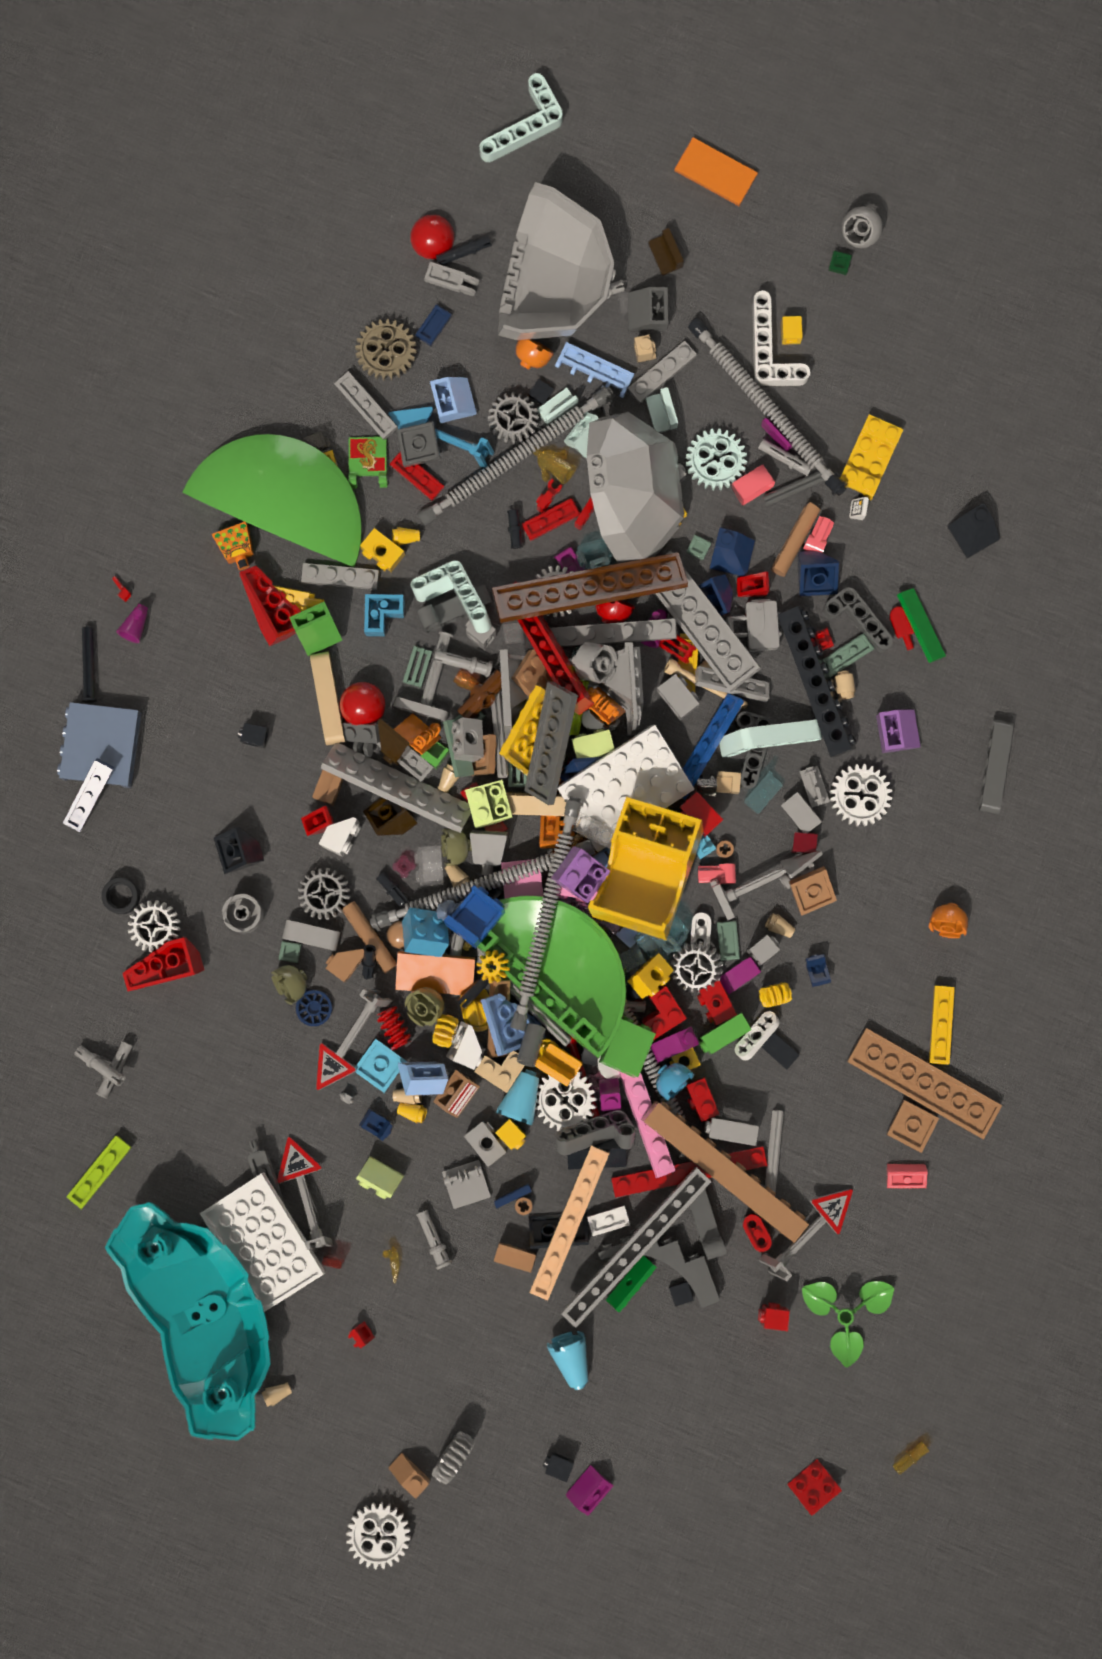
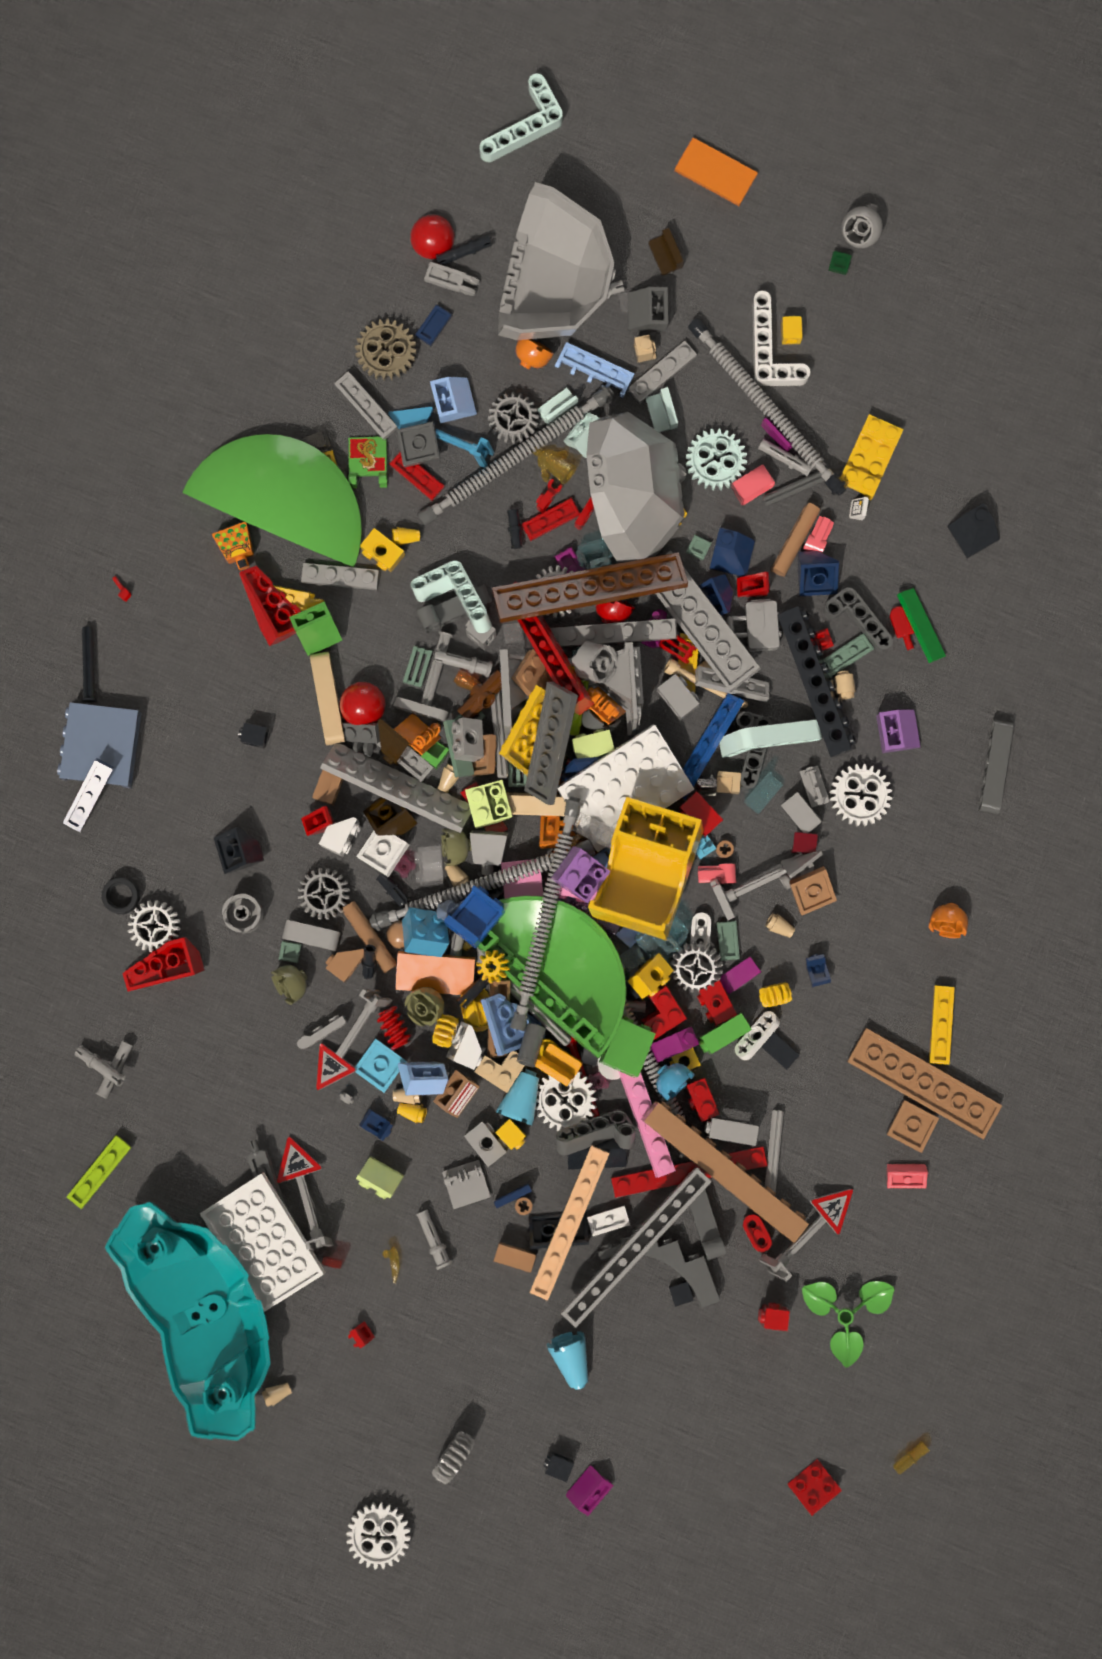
magenta piece [116,604,148,643] -> none
dark blue wheel [296,990,332,1027] -> none
dark azure brick [364,594,405,636] -> none
medium nougat slope [388,1453,430,1499] -> none
black tile [528,379,554,405] -> none
magenta slope [599,1078,621,1112] -> none
green tile [606,1255,657,1313] -> none
light grey brick [747,935,780,966] -> none
none -> light grey hinge [297,1015,348,1049]
none -> white plate [357,831,409,877]

